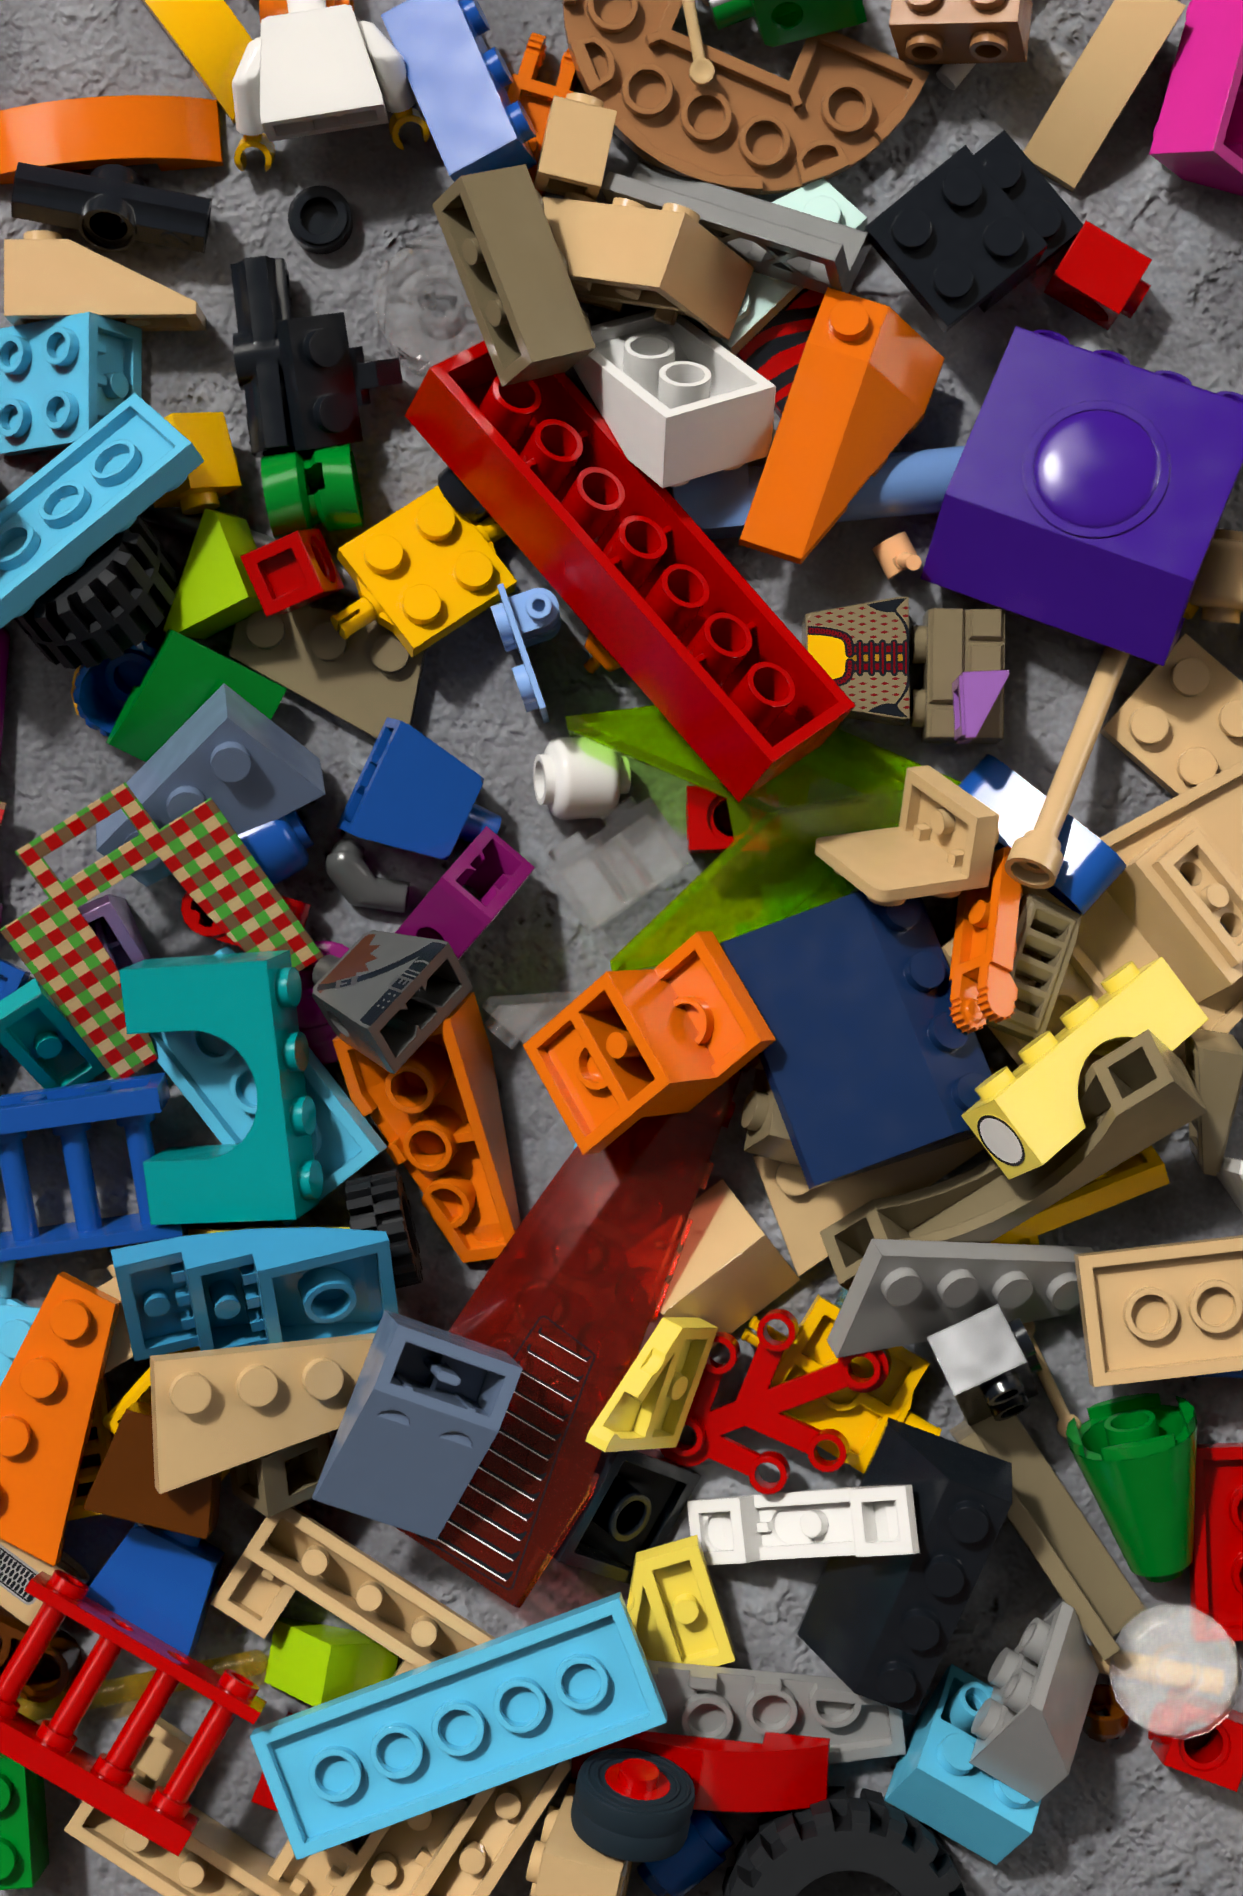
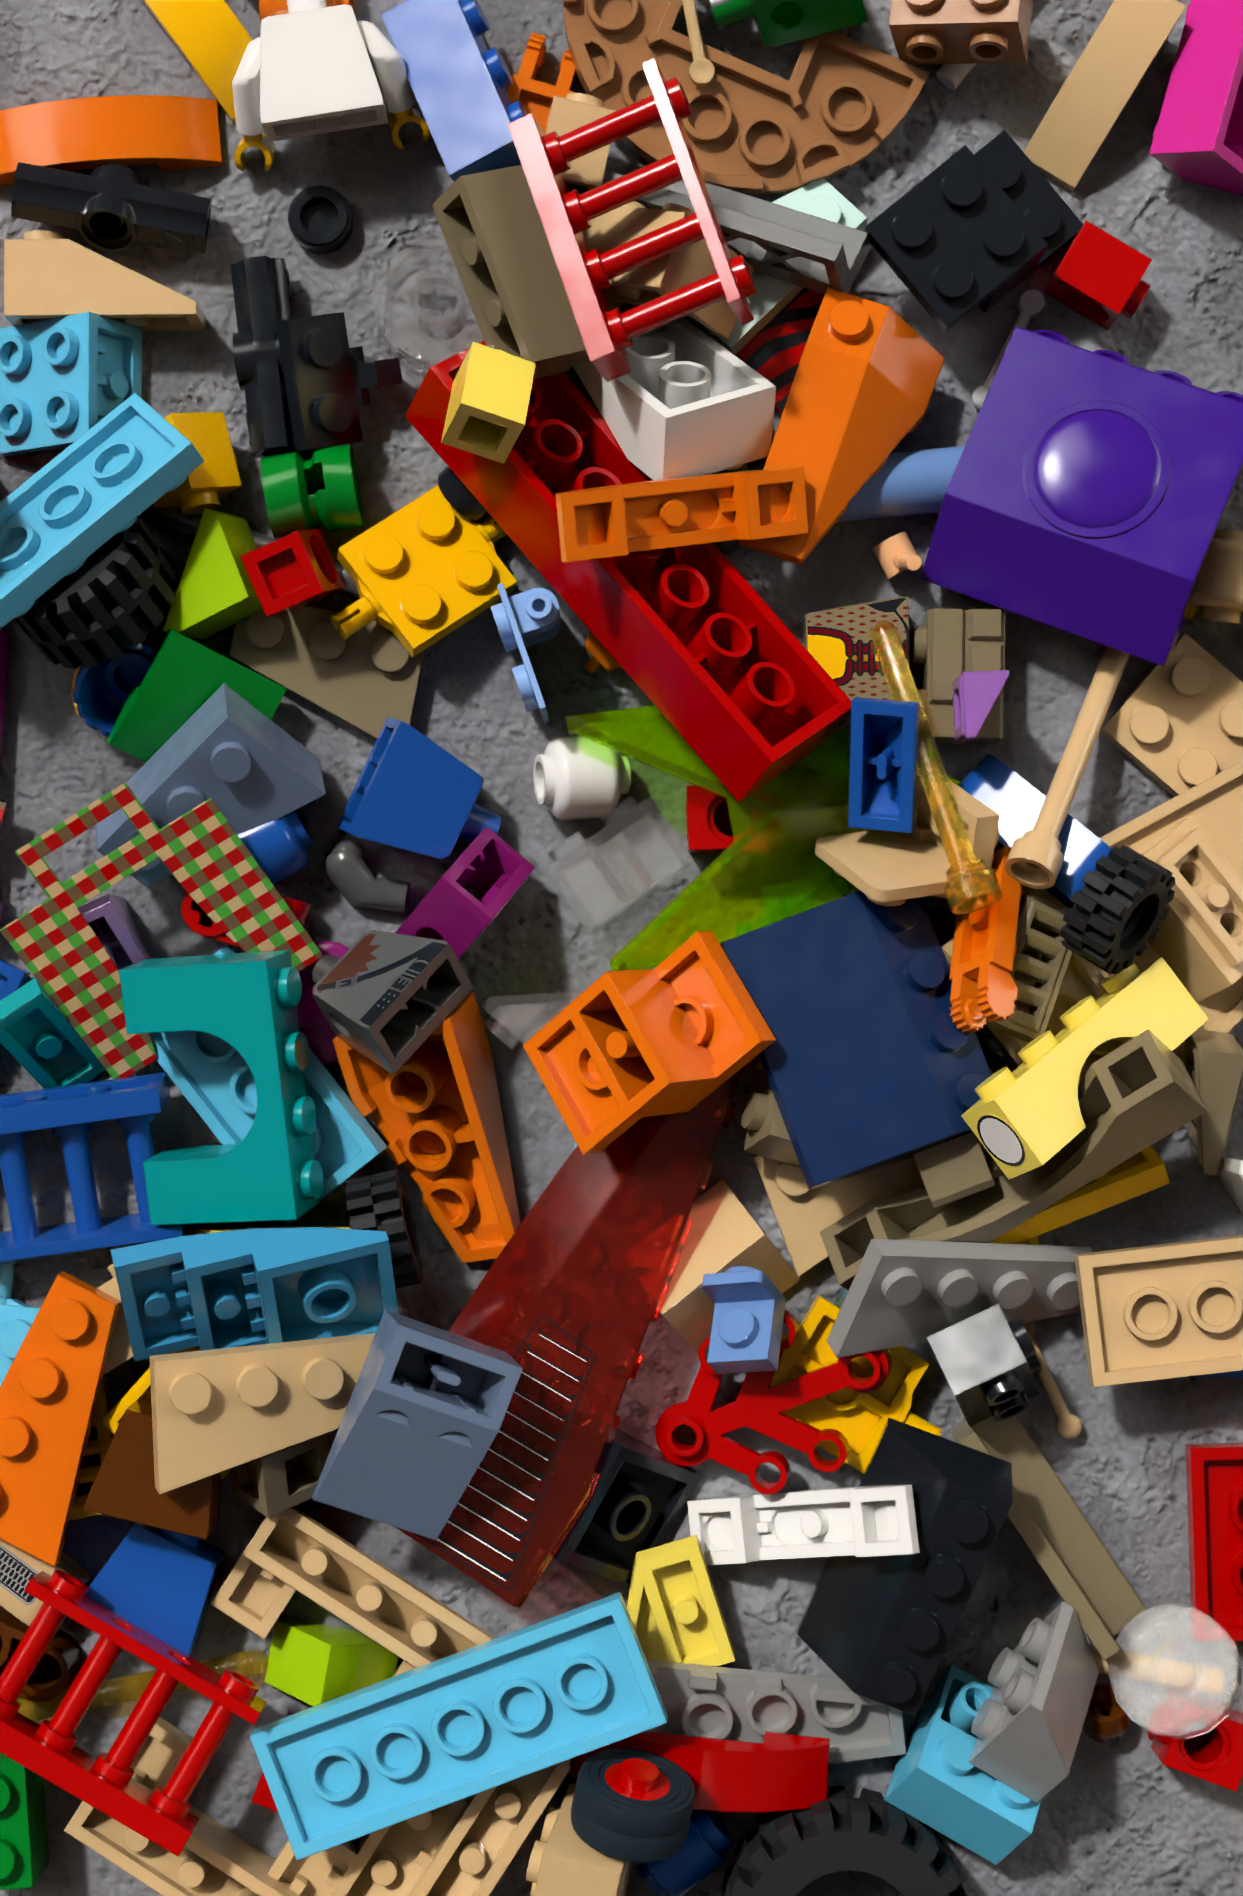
light yellow wing [585,1317,718,1452] -> none
green cone [1066,1393,1197,1583] -> none
none -> light yellow brick [441,342,536,464]
none -> red fence [507,58,757,382]
none -> orange slope [555,467,809,562]
none -> medium blue bracket [702,1266,786,1374]
none -> blue slope [848,697,919,833]
none -> clear yellow piece [871,620,1003,914]
none -> dark tan slope [913,1131,995,1209]
none -> white hinge [972,289,1045,409]
none -> black tyre [1060,845,1176,974]

